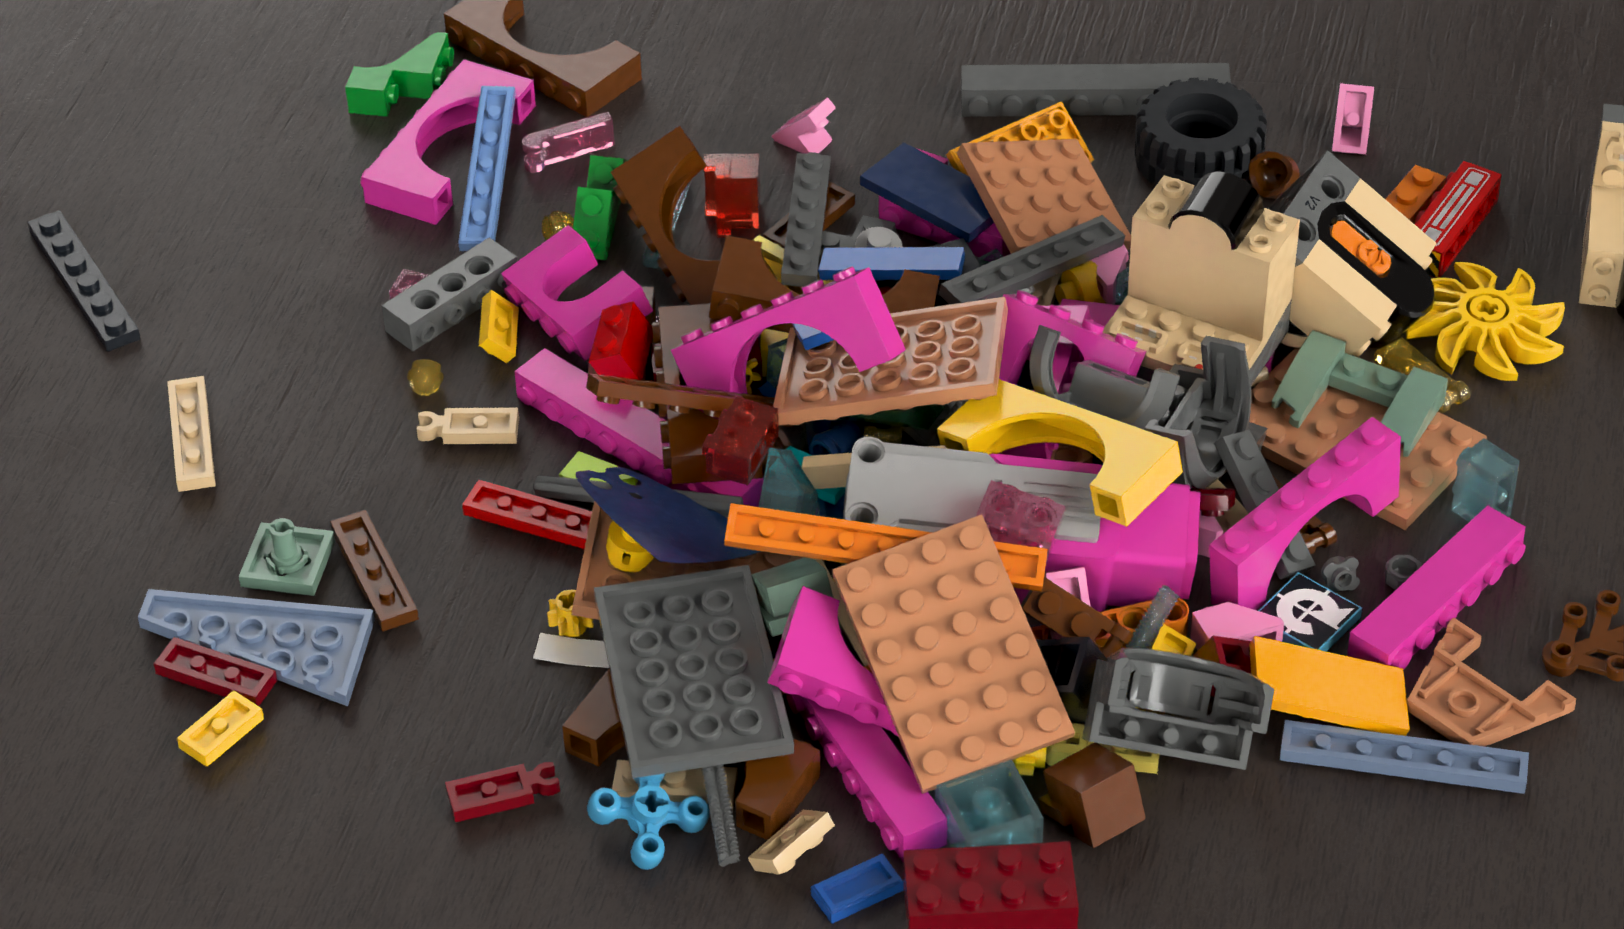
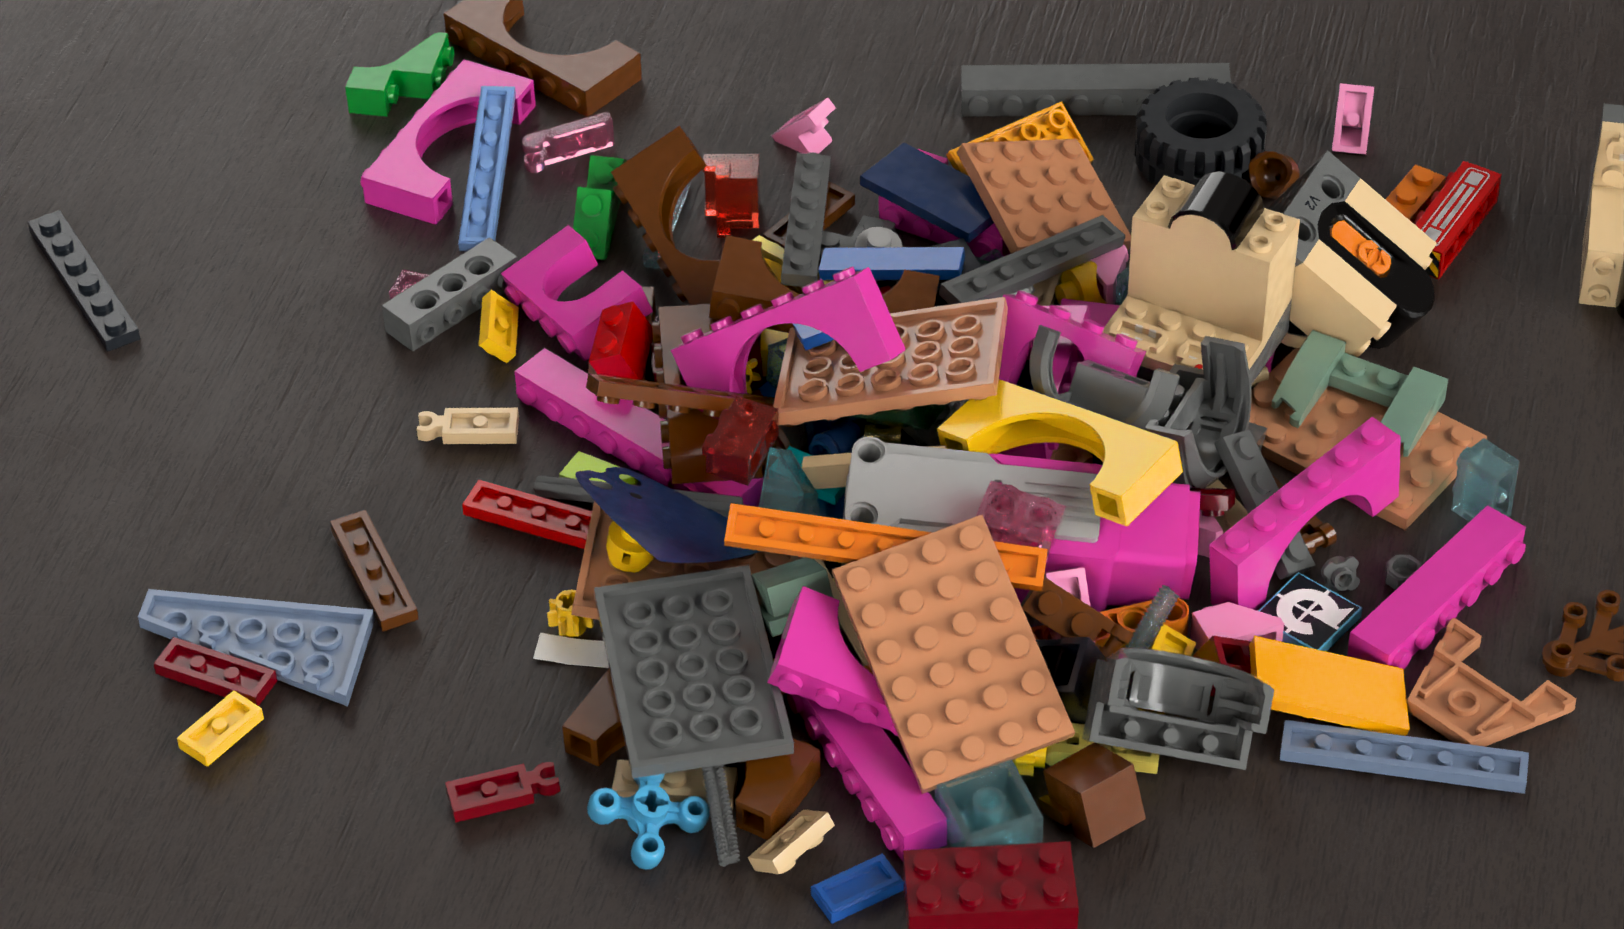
tan plate [167,376,216,492] -> none
sand green plate [239,518,335,596] -> none
clear yellow plate [407,360,444,396] -> none
clear yellow plate [542,210,574,241] -> none
clear yellow plate [1374,337,1470,414] -> none
yellow piece [1406,262,1565,381] -> none

